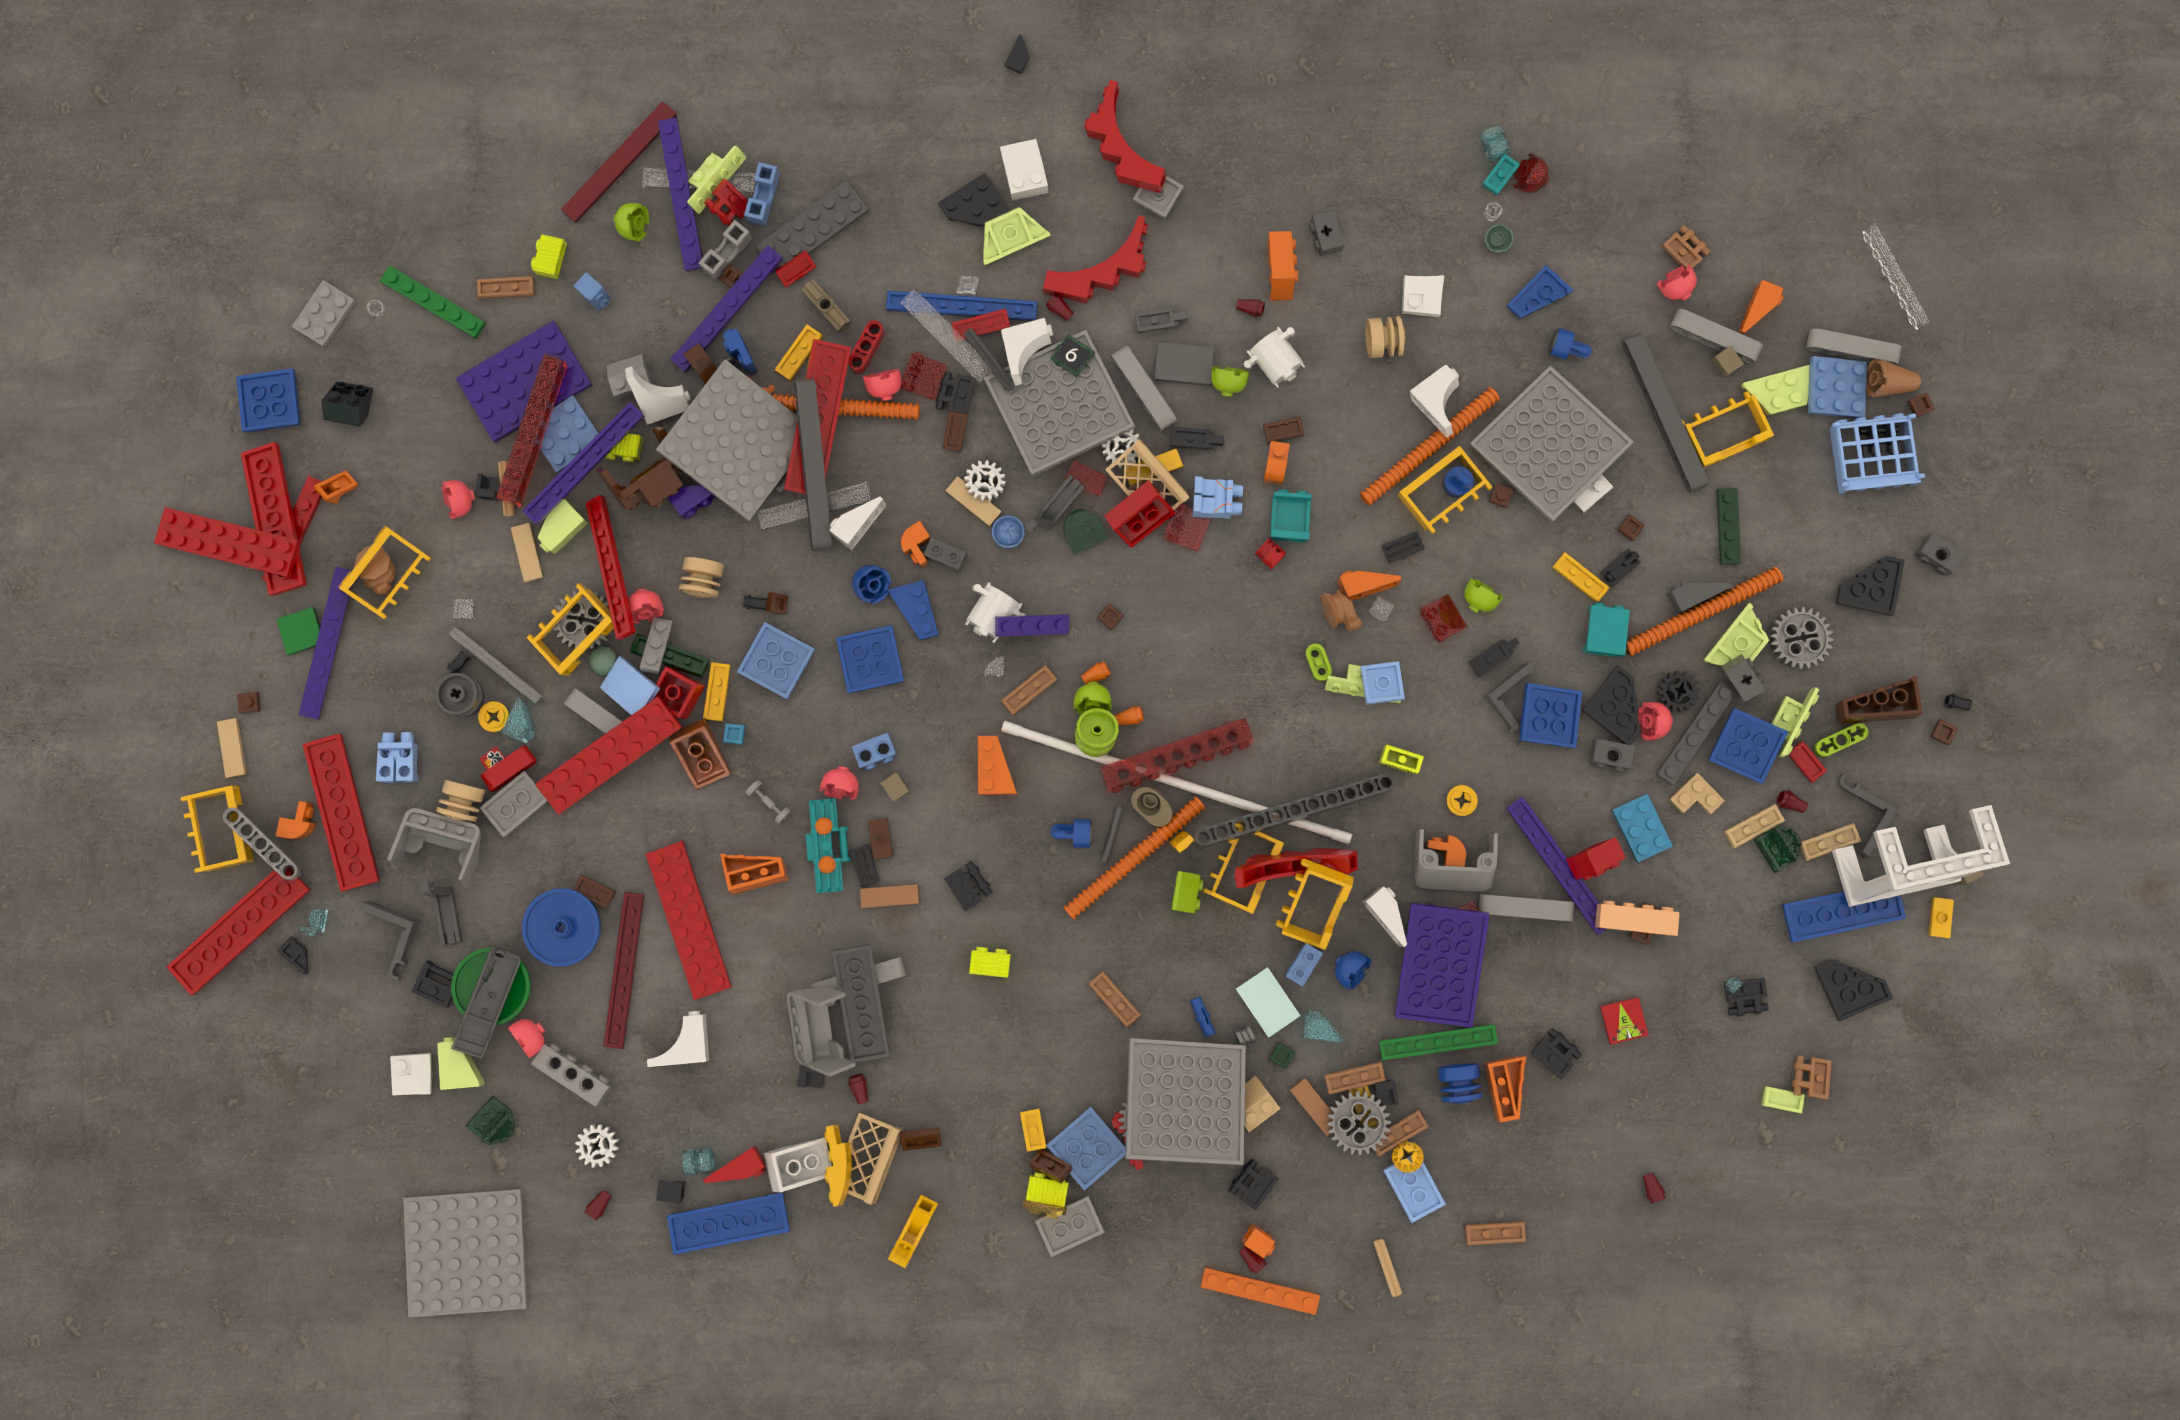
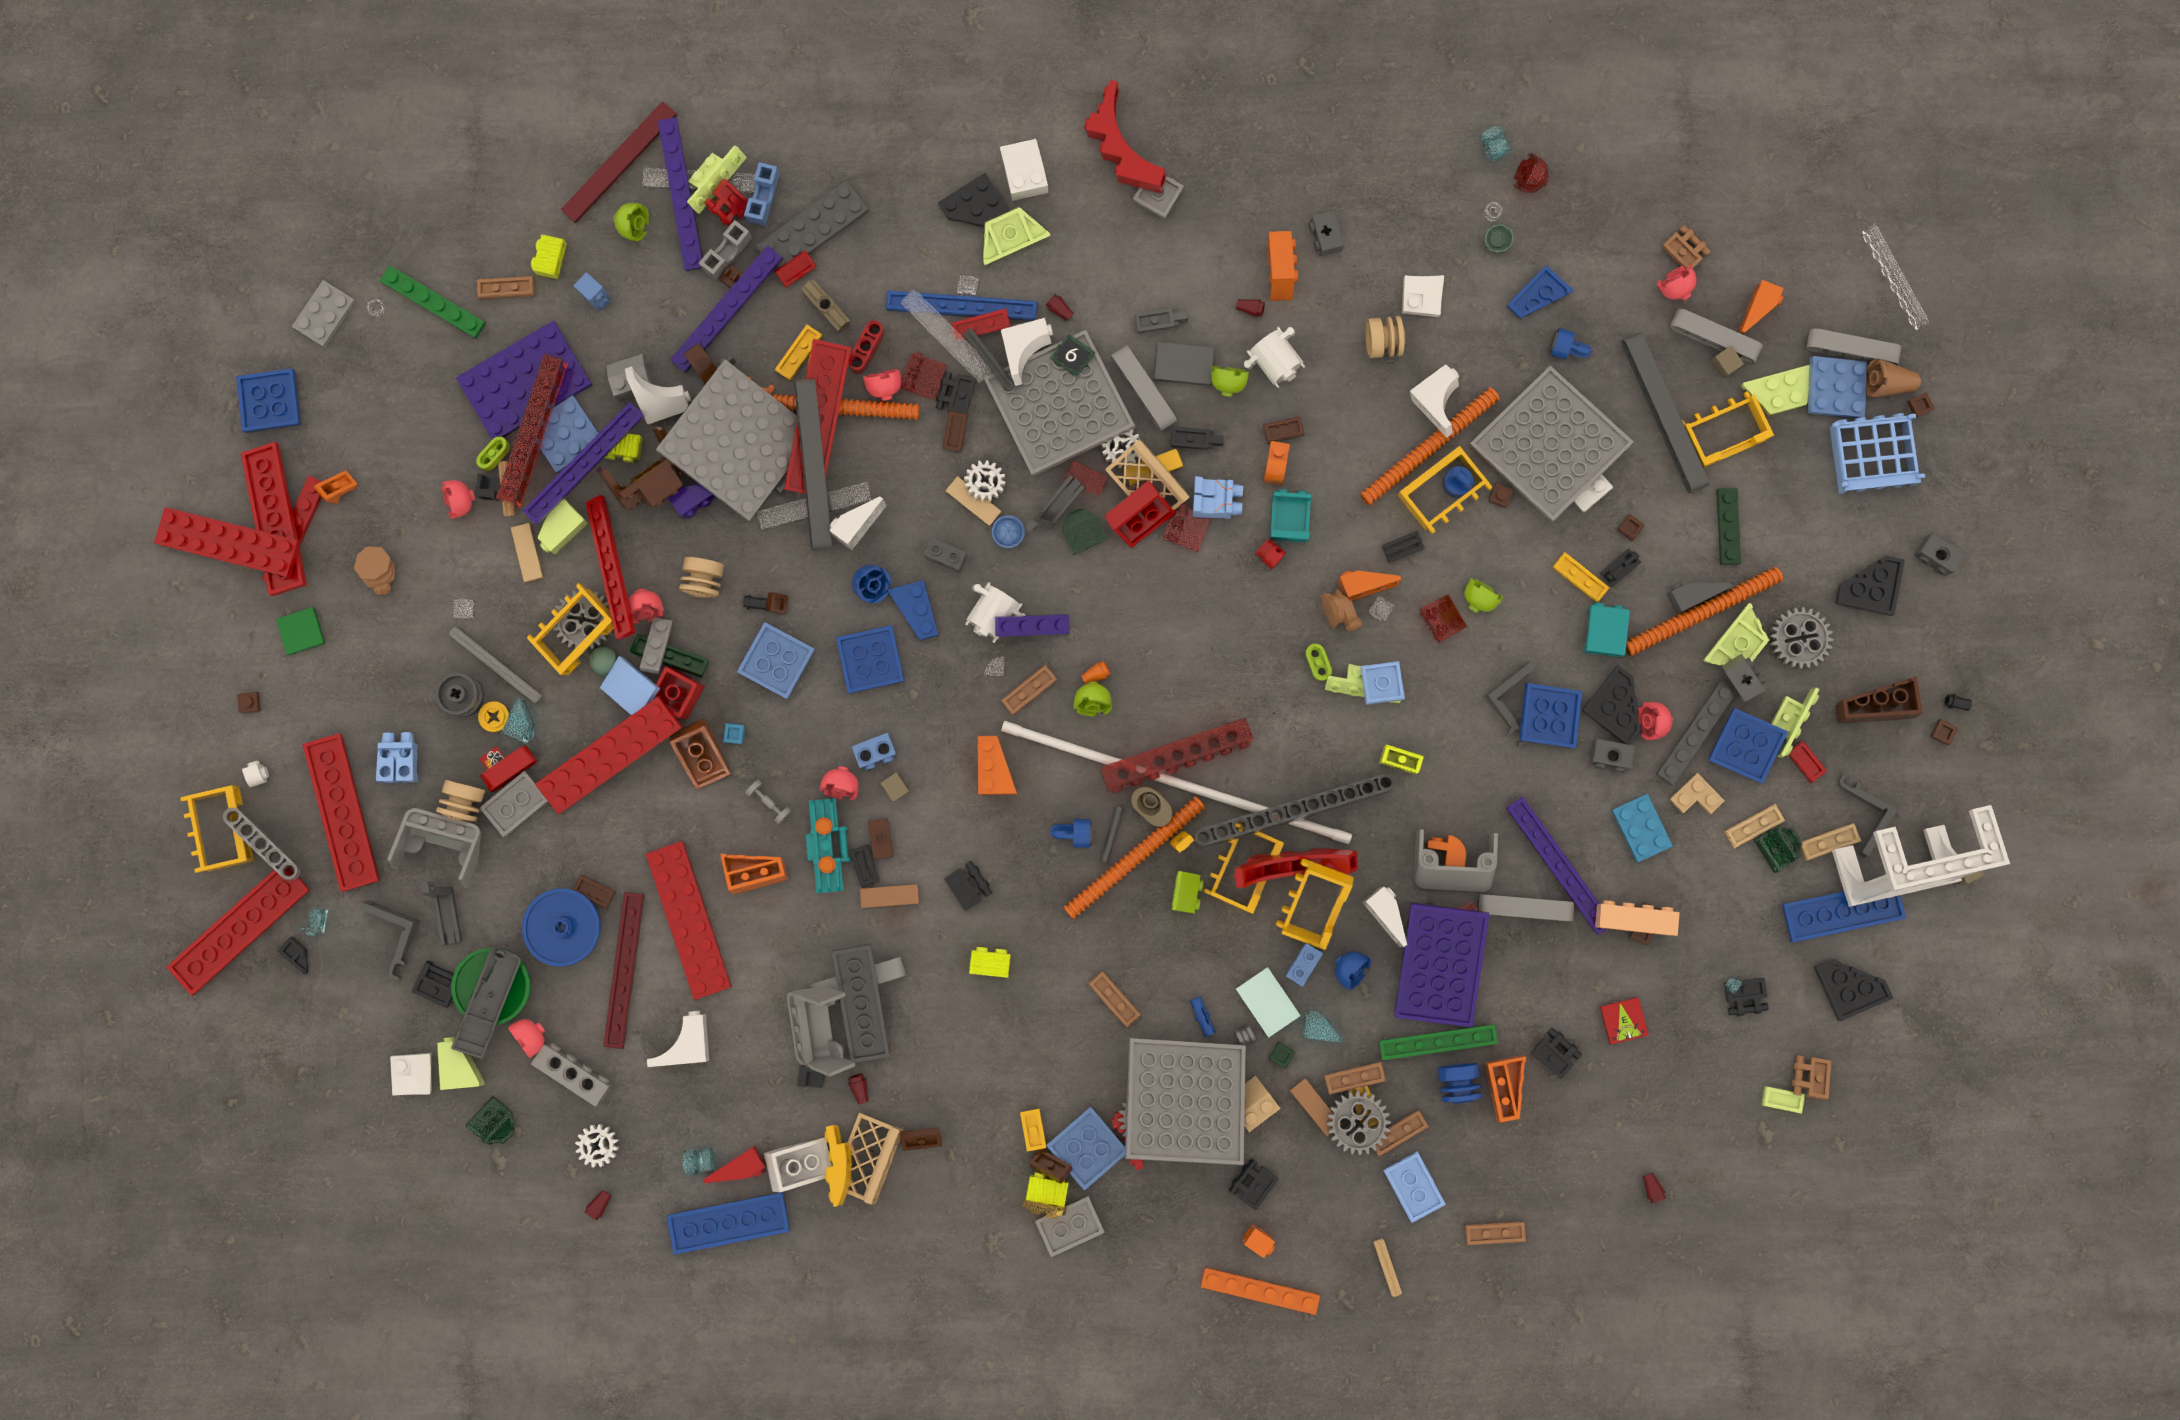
tan tile [217,718,247,778] -> none
orange brick [276,801,316,839] -> none
dark purple plate [298,567,352,720] -> none
black slope [321,381,373,427] -> none
yellow hinge [338,525,431,619] -> none
light grey plate [403,1188,528,1318] -> none
black pin [447,651,471,673] -> none
light grey beam [564,688,622,733] -> none
black panel [656,1181,686,1203] -> none
yellow tile [703,662,731,722] -> none
blue plate [722,329,758,375] -> none
yellow arch [888,1195,938,1268] -> none
orange brick [901,521,931,567] -> none
black tile [1005,34,1030,74] -> none
red arch [1043,216,1148,304] -> none
lime wheel [1074,708,1119,757] -> none
reddish brown tile [1097,603,1124,630] -> none
orange cone [1115,706,1144,726] -> none
dark red cone [1239,1246,1267,1274] -> none
black panel [1373,1079,1399,1106] -> none
yellow gear [1392,1141,1424,1173] -> none
yellow gear [1446,785,1478,816] -> none
black hinge [1468,637,1520,678] -> none
teal plate [1482,154,1520,196] -> none
red brick [1566,837,1626,881] -> none
black gear [1656,670,1700,713] -> none
dark red cone [1777,790,1808,813] -> none
lime beam [1813,723,1868,757] -> none
black plate [1859,424,1902,458] -> none
yellow plate [1928,897,1954,938] -> none
none -> white plate [242,761,269,787]
none -> lime plate [476,437,510,471]

